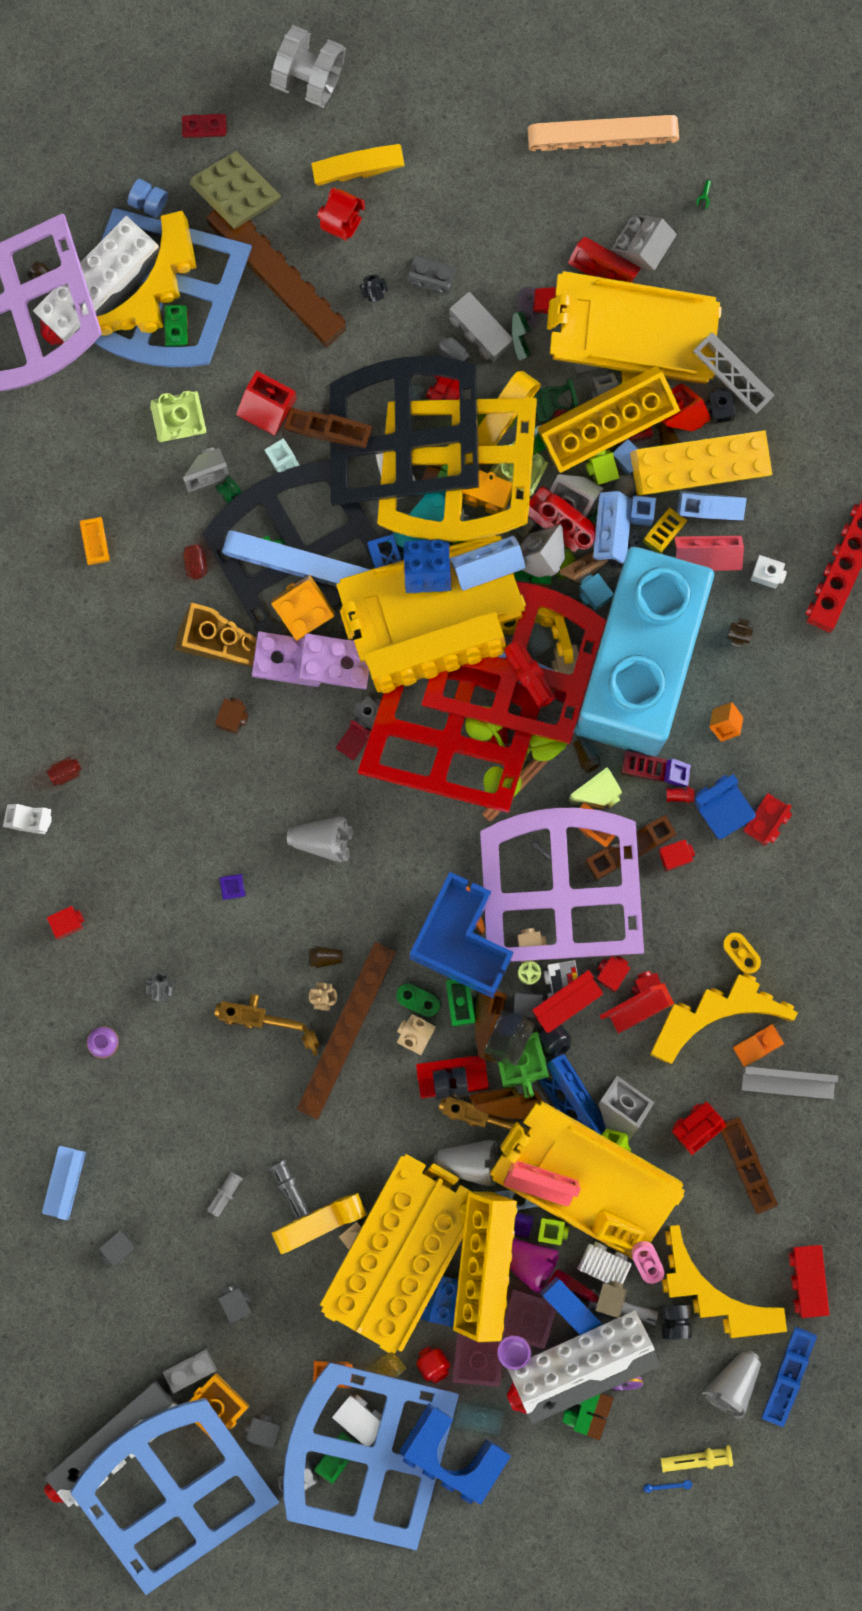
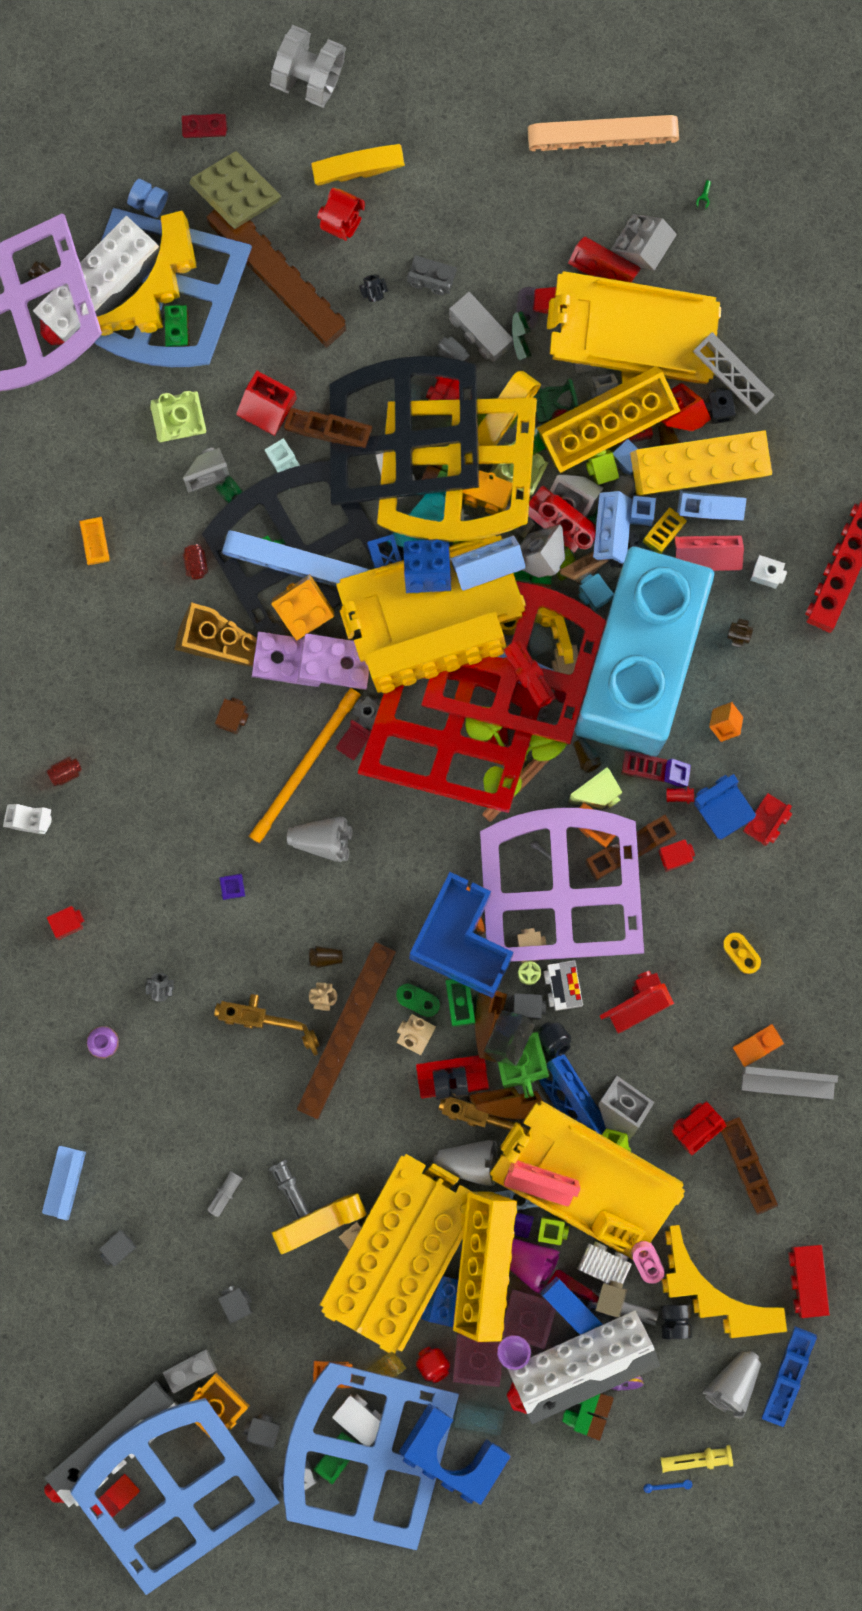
red panel [531,970,603,1033] -> none
red brick [596,955,630,993] -> none
yellow arch [649,973,798,1064] -> none
none -> red slope [91,1474,140,1518]
none -> light orange piece [249,688,361,844]

